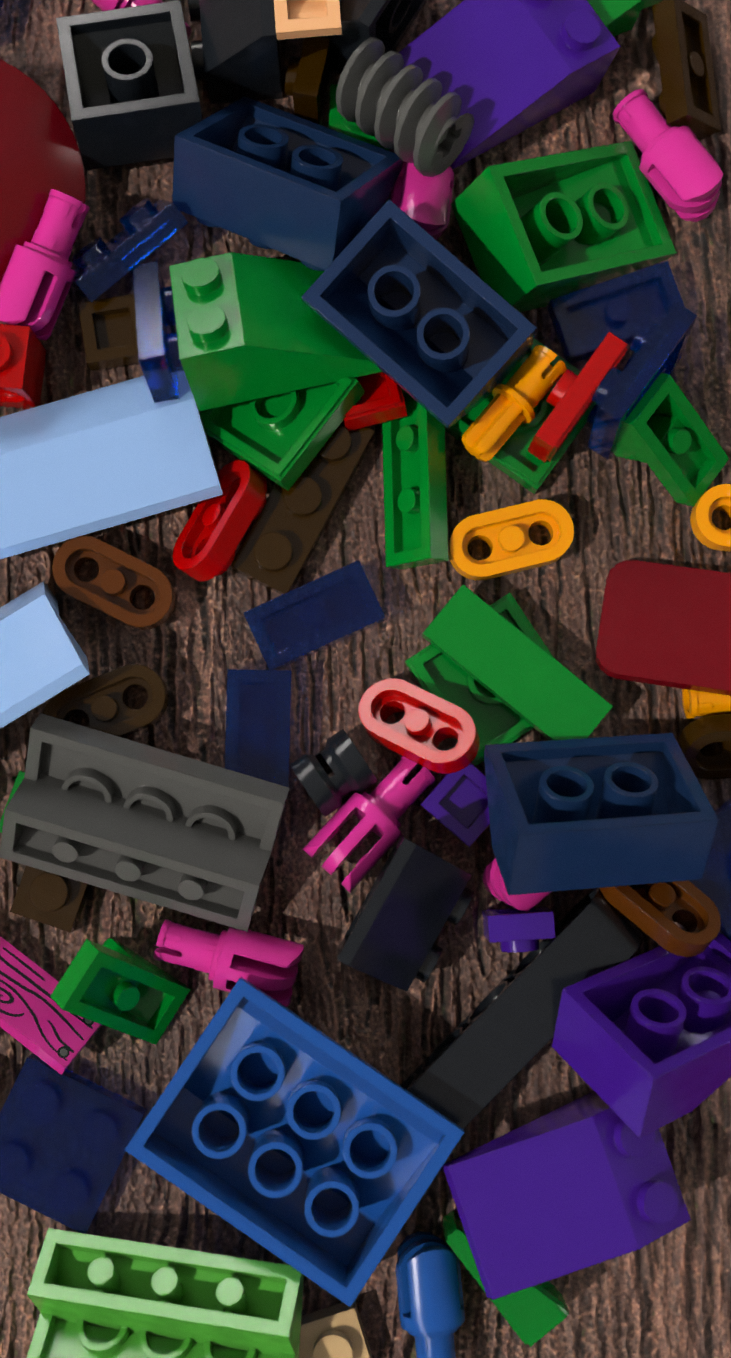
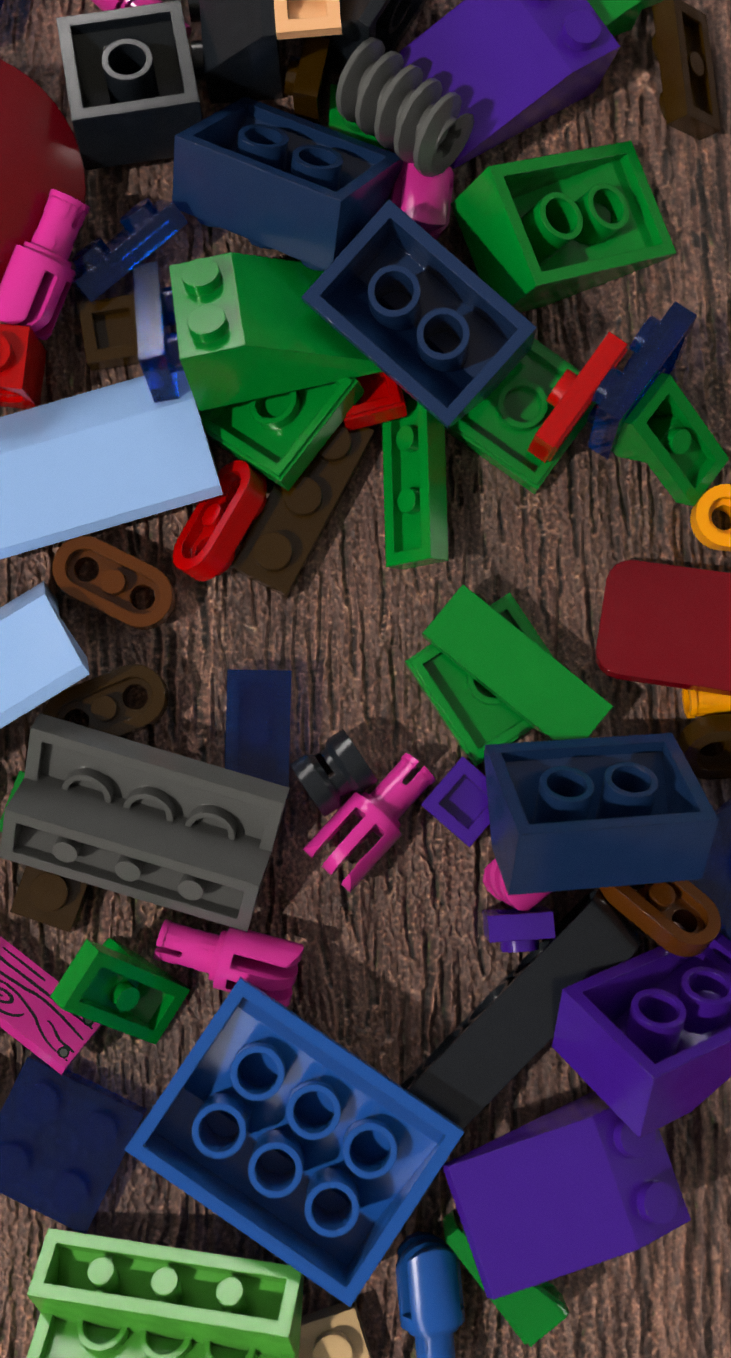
clear blue plate [244,560,385,672] -> none
black slope [337,836,474,992] -> none
plate [358,678,480,774] -> none
light orange plate [448,499,574,581] -> none
light orange axle [461,345,567,462] -> none
clear blue plate [547,261,689,364] -> none
dark pink arm [612,89,723,222] -> none

